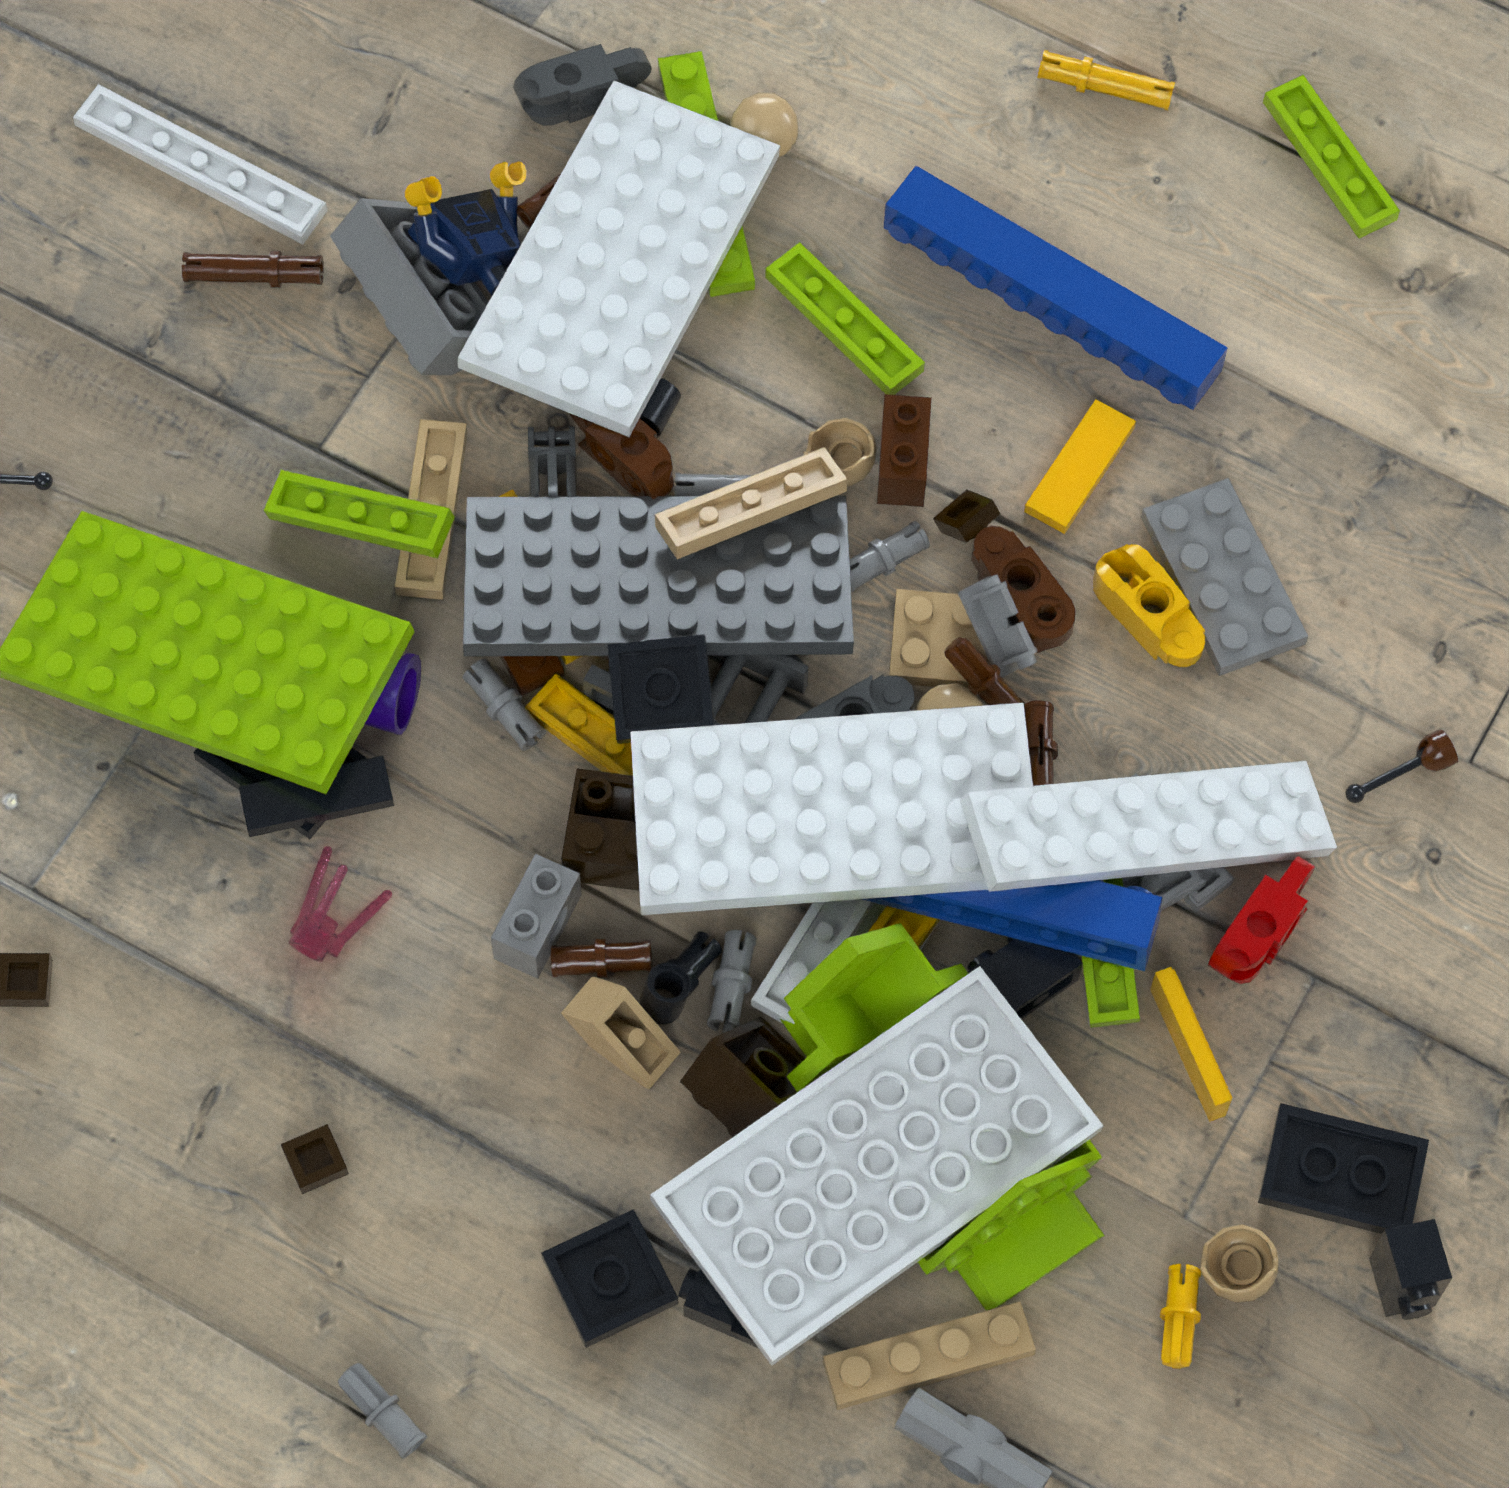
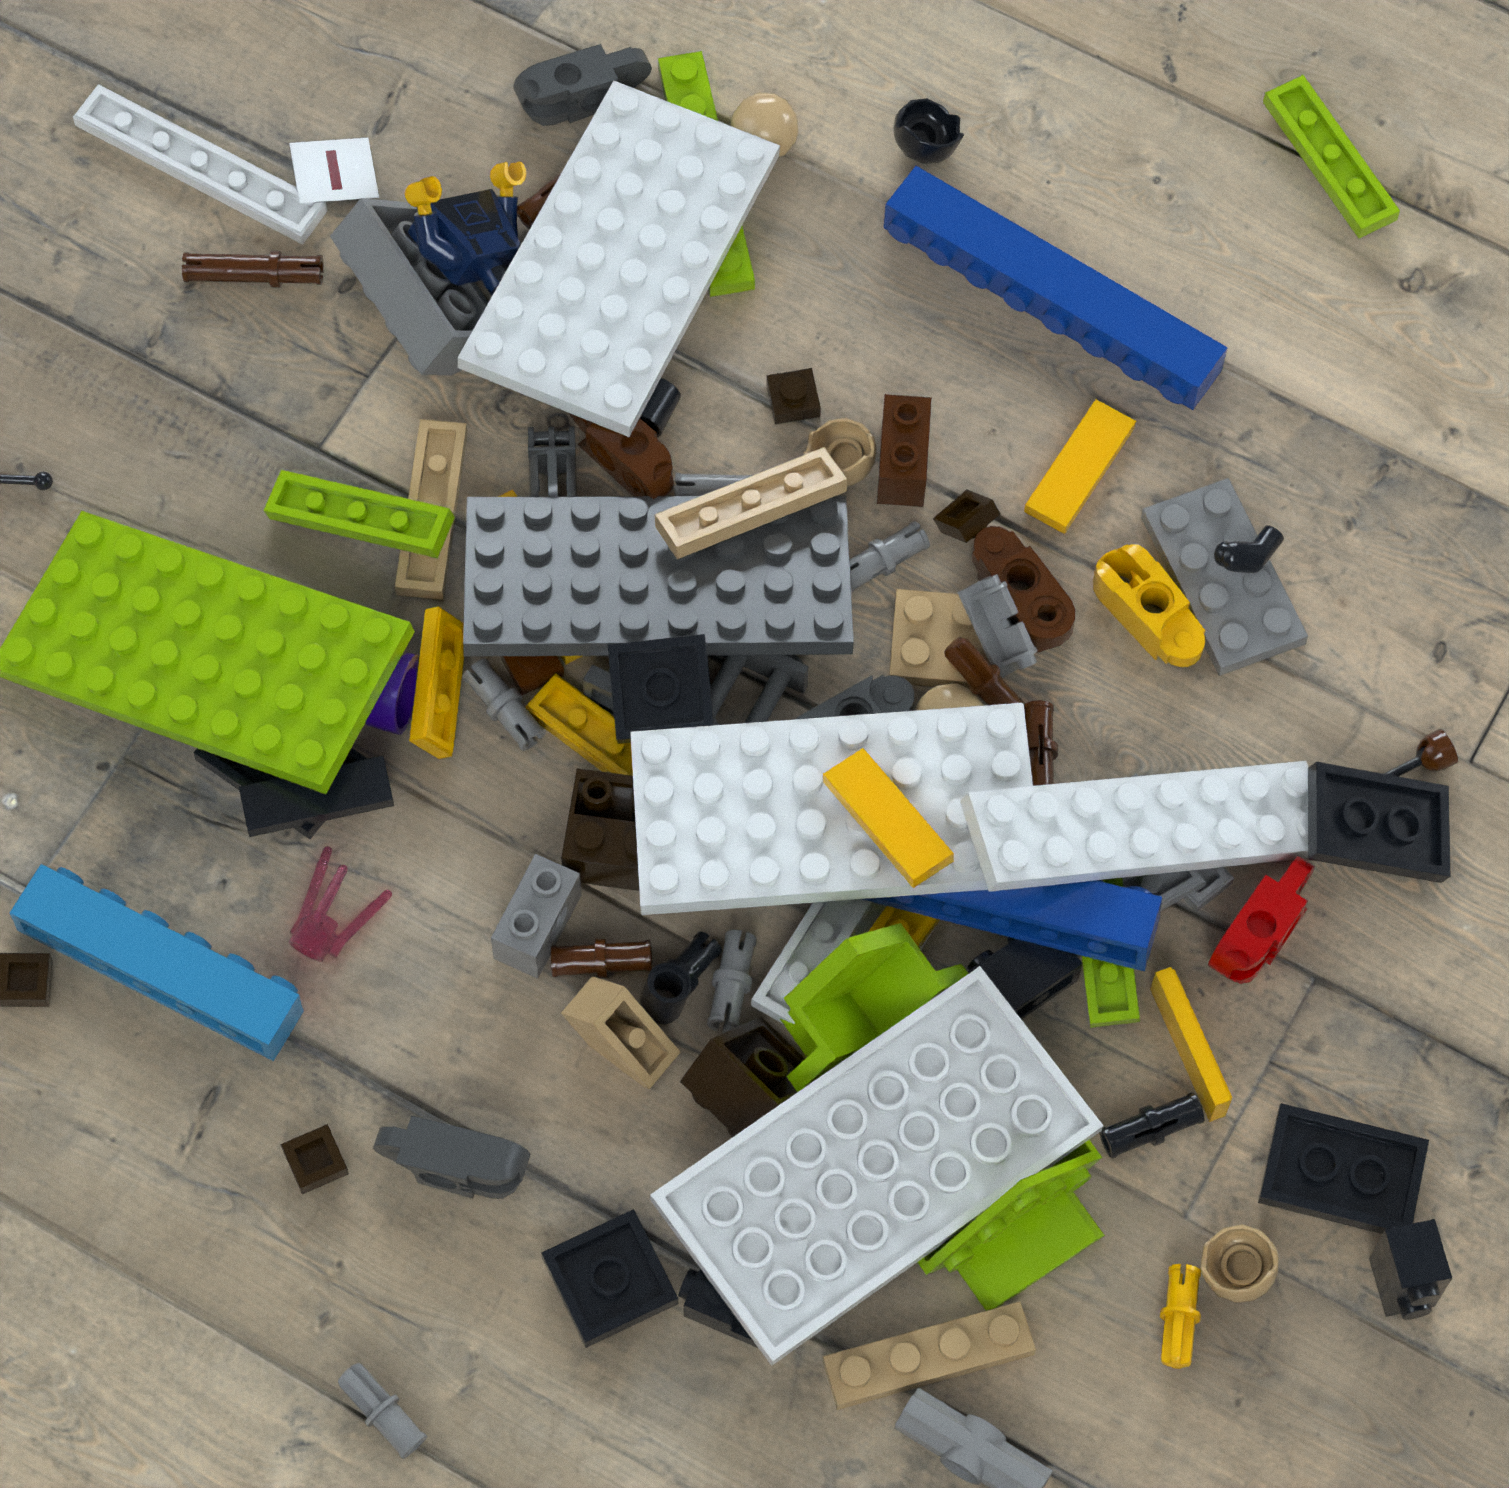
lime plate [765,242,925,395] -> none
yellow pin [1037,49,1175,111] -> none
none -> dark azure brick [10,864,304,1061]
none -> white sticker [289,138,379,204]
none -> dark grey piece [373,1115,531,1199]
none -> yellow tile [409,606,464,759]
none -> dark brown plate [766,368,821,424]
none -> yellow tile [823,748,954,888]
none -> black hair [893,98,964,164]
none -> black pin [1099,1092,1205,1159]
none -> black arm [1214,525,1284,573]
none -> black plate [1308,761,1451,883]

